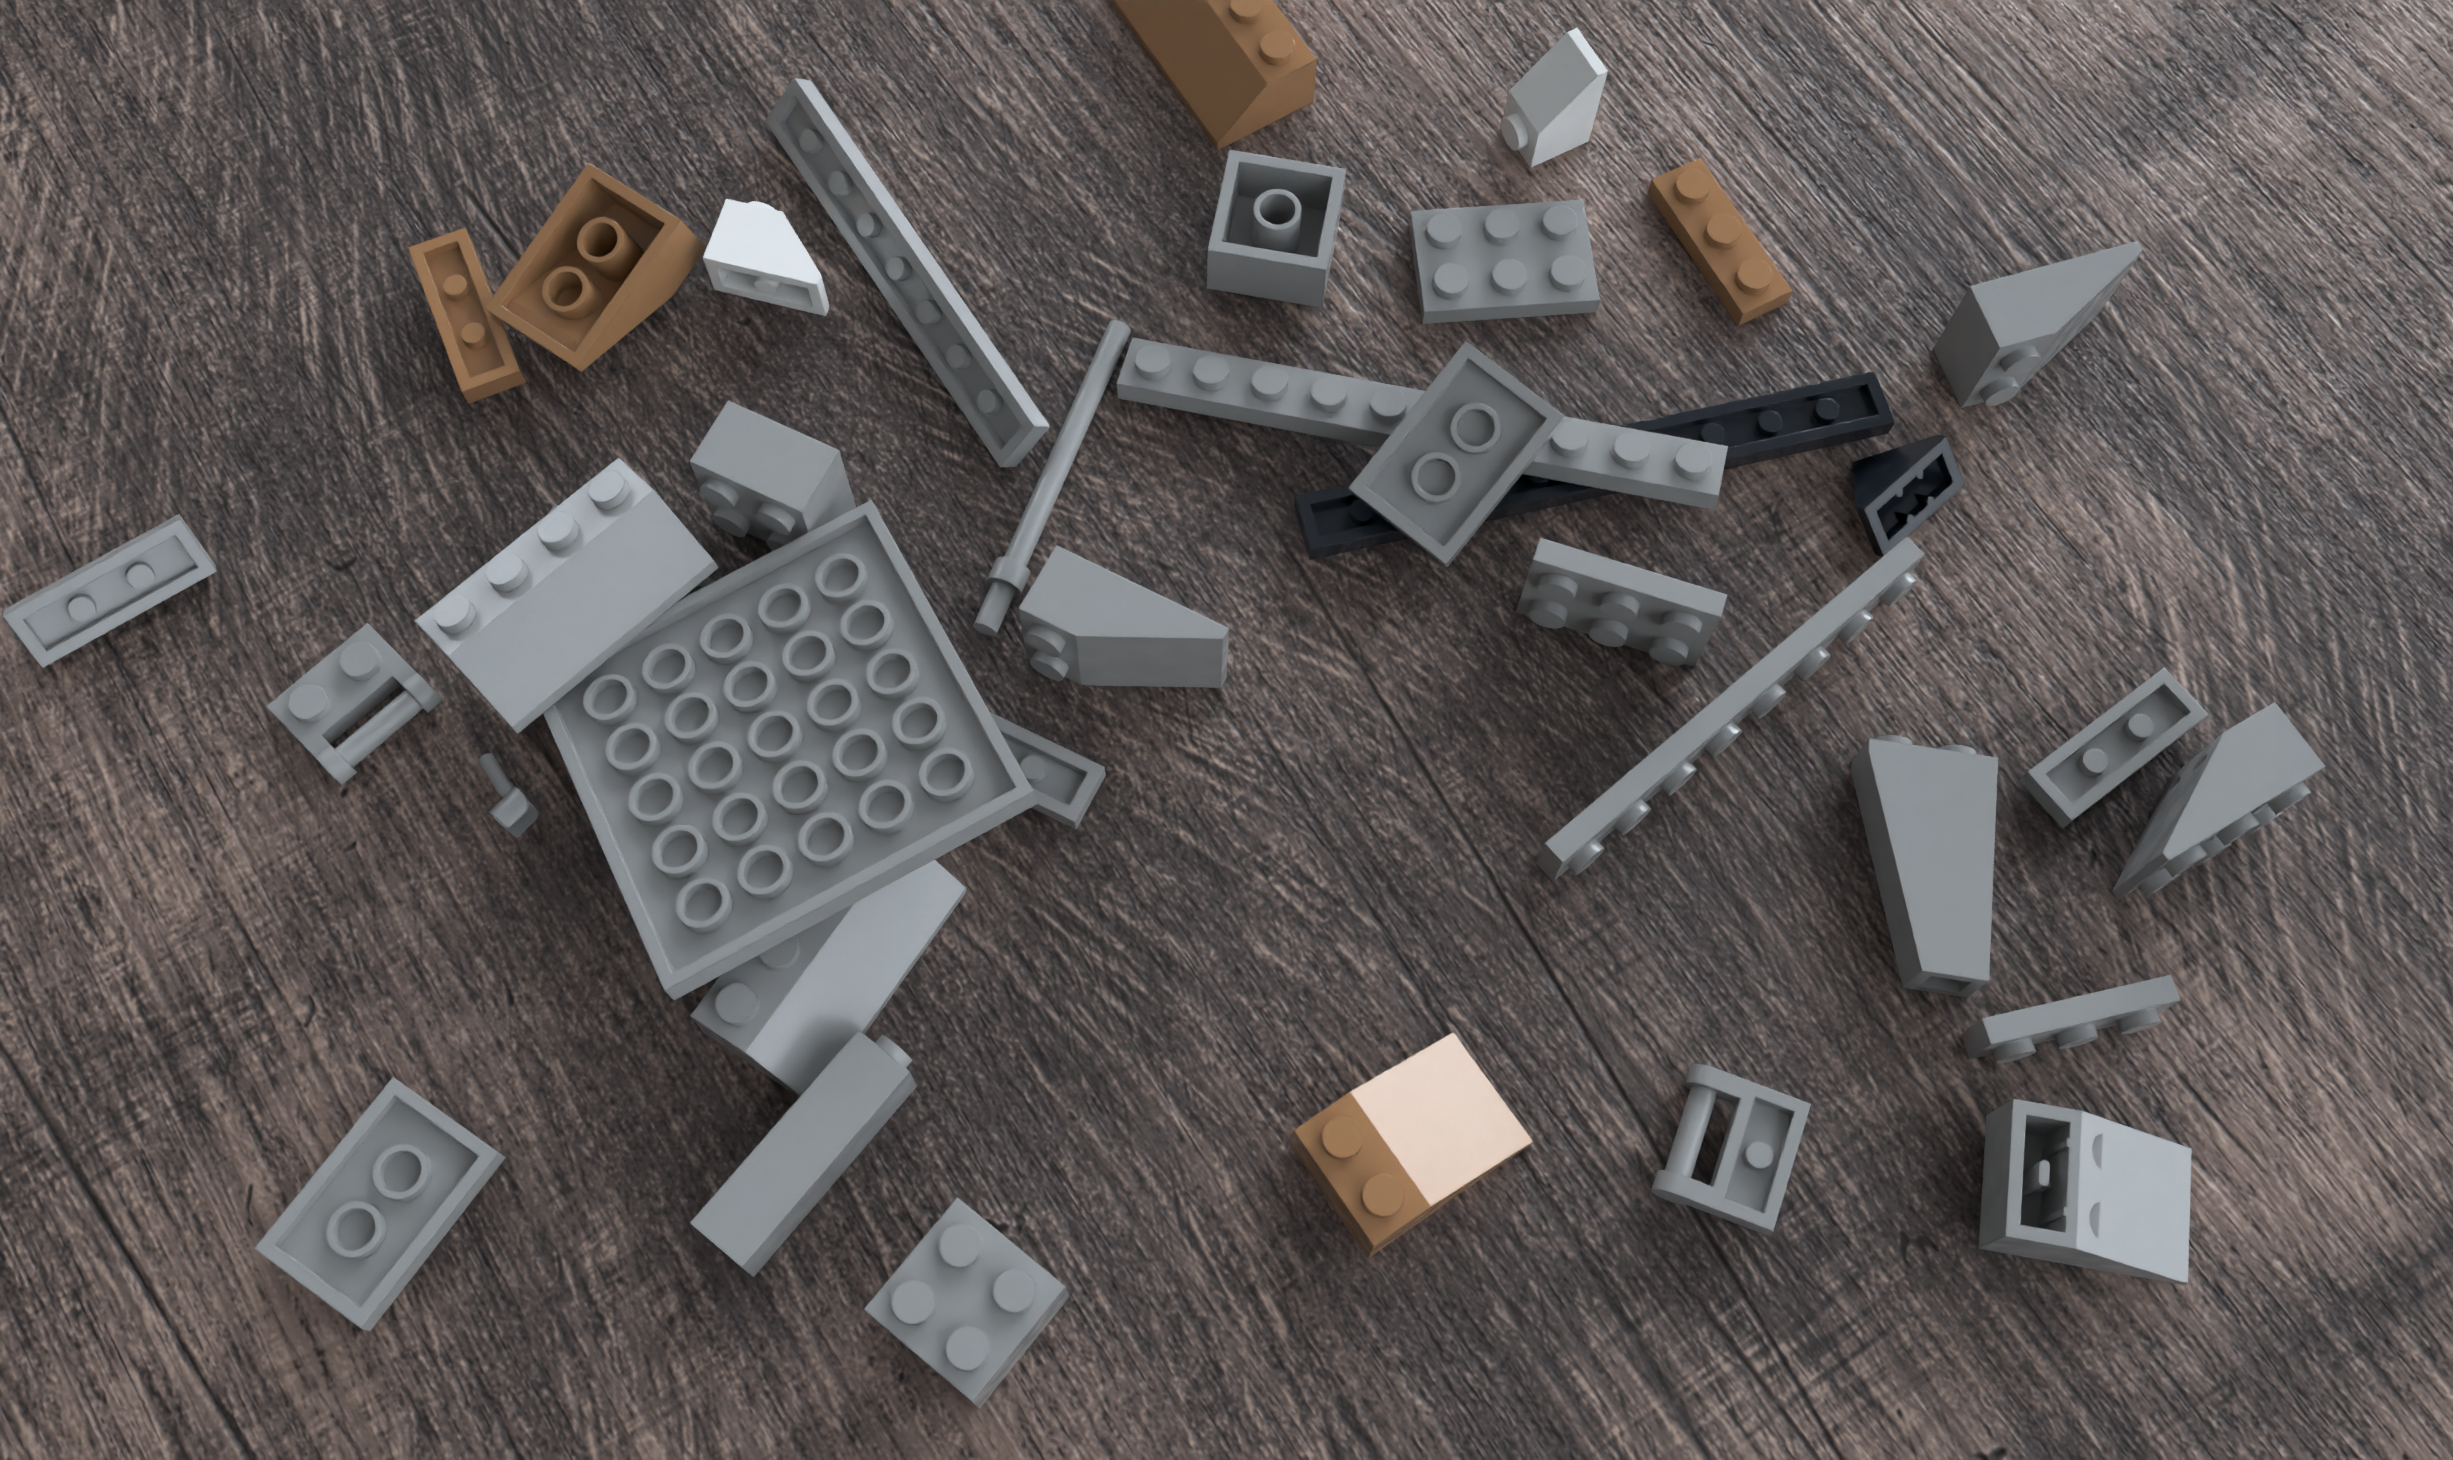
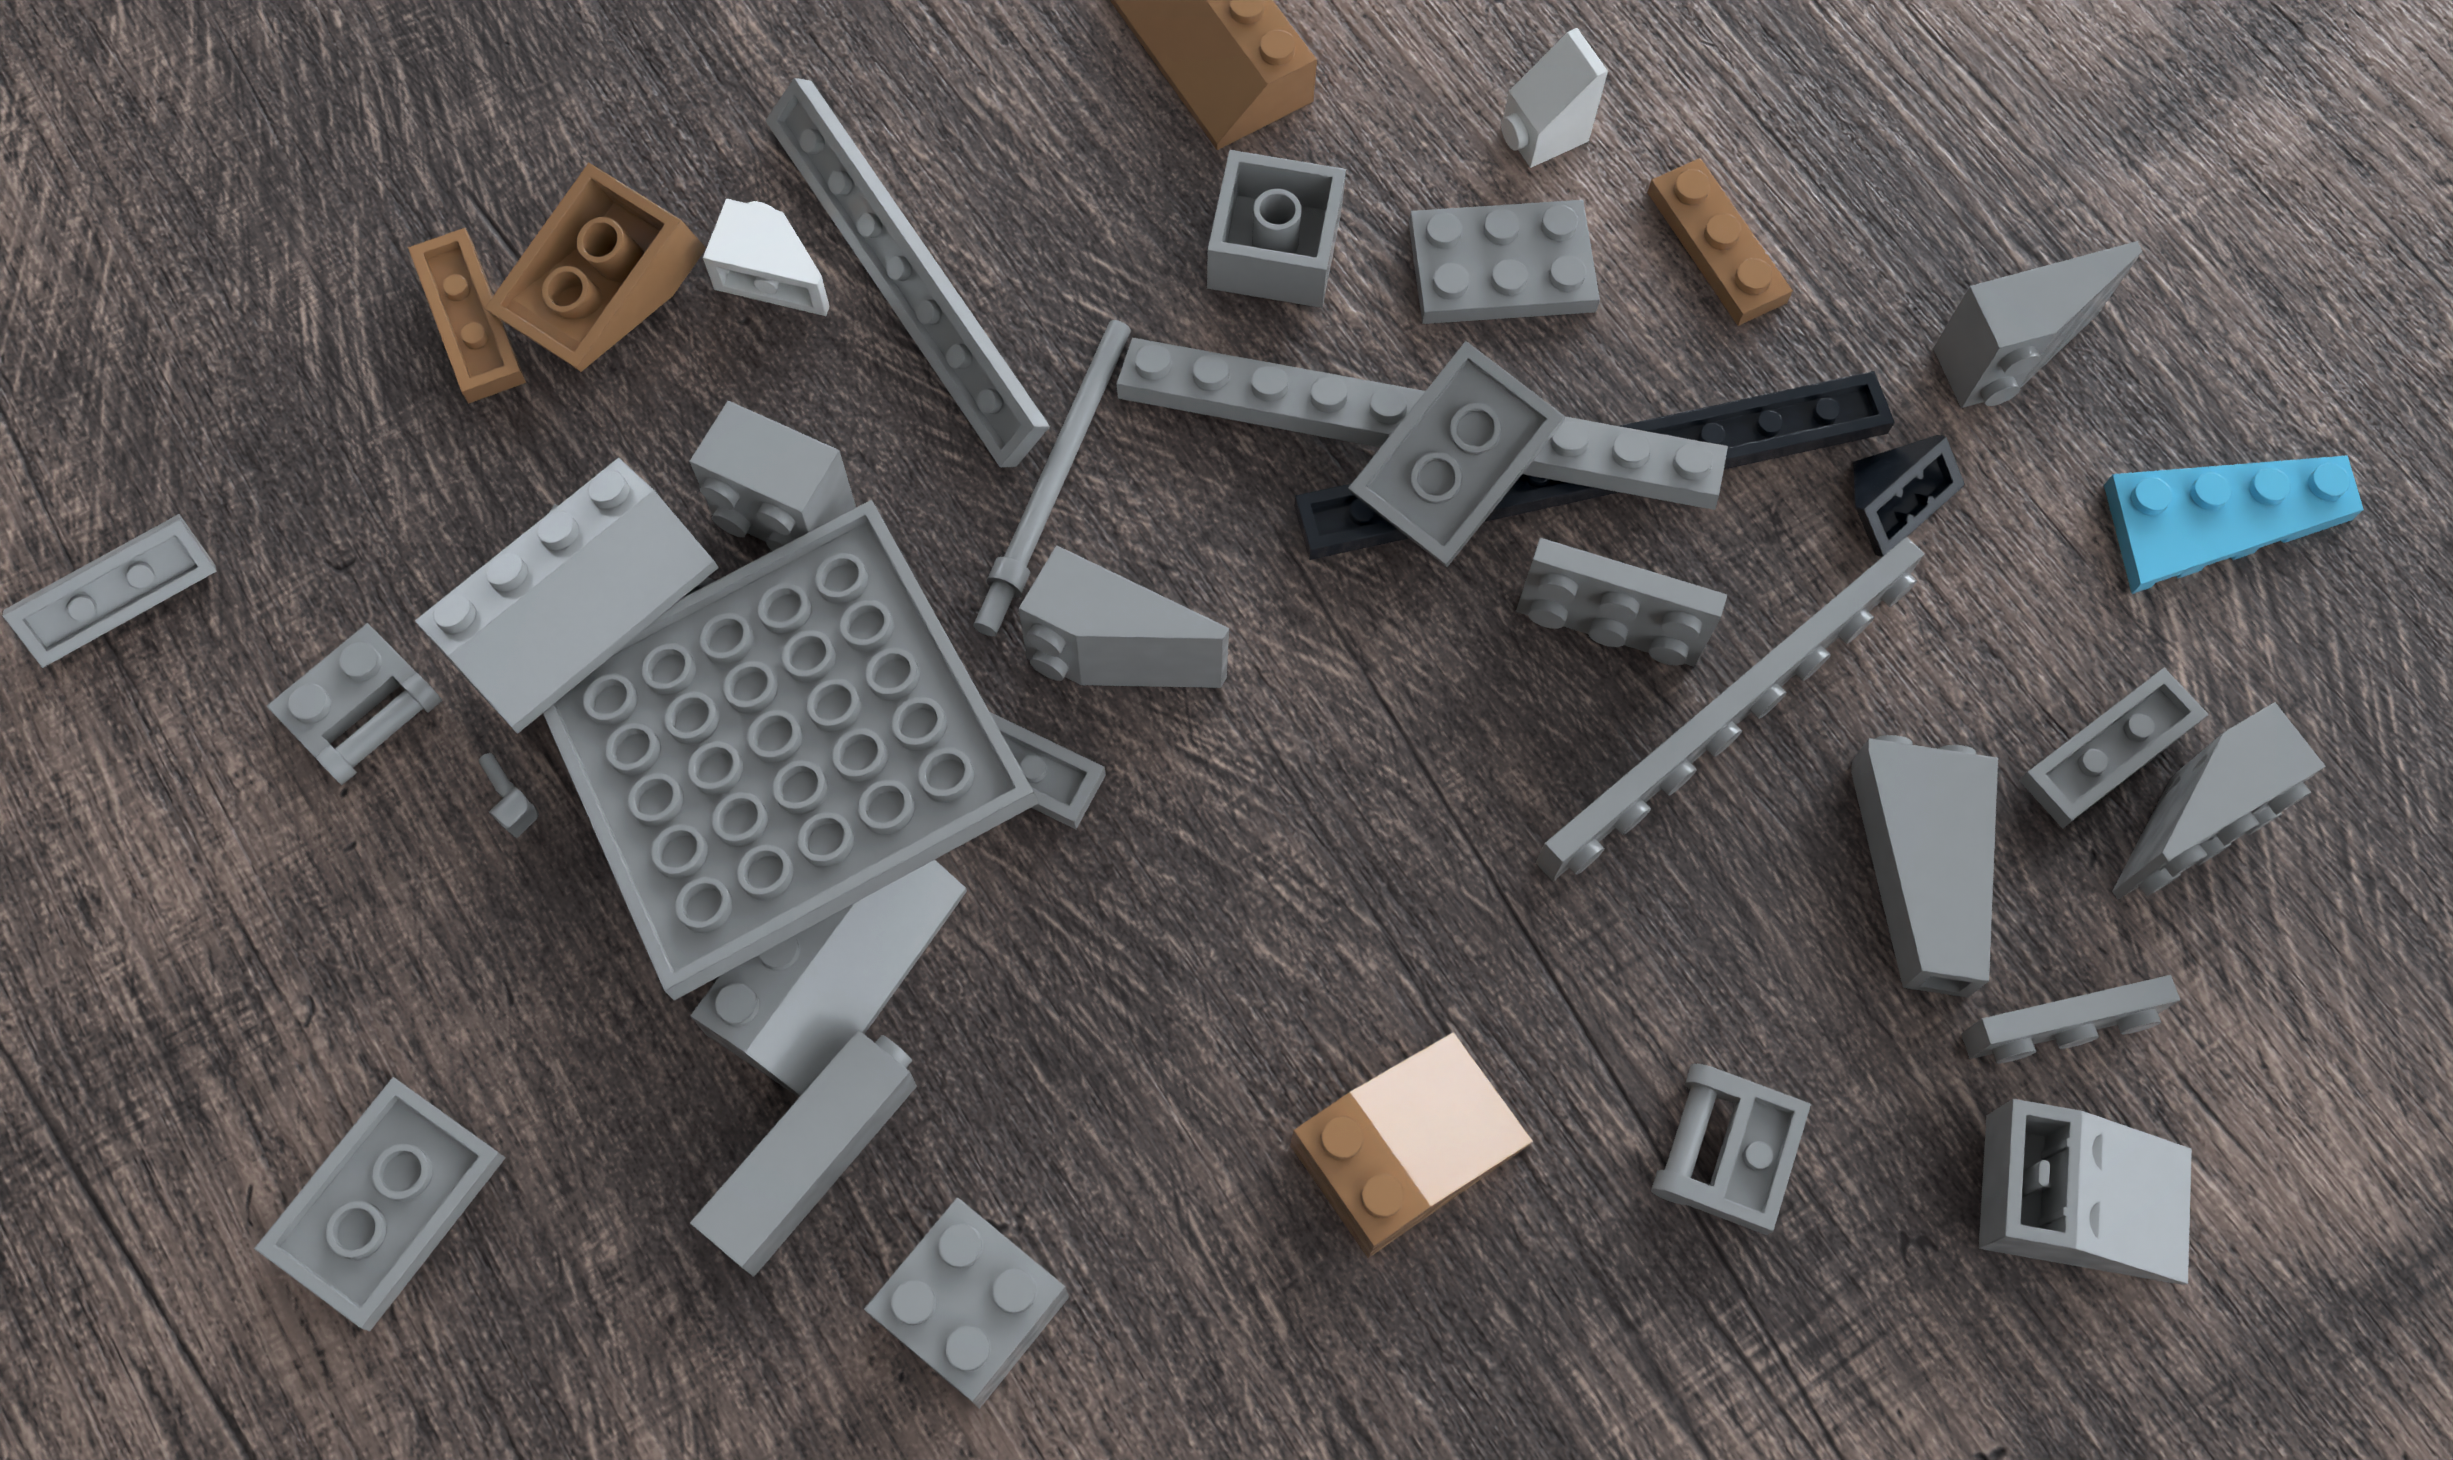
none -> medium azure wing [2104,455,2364,594]

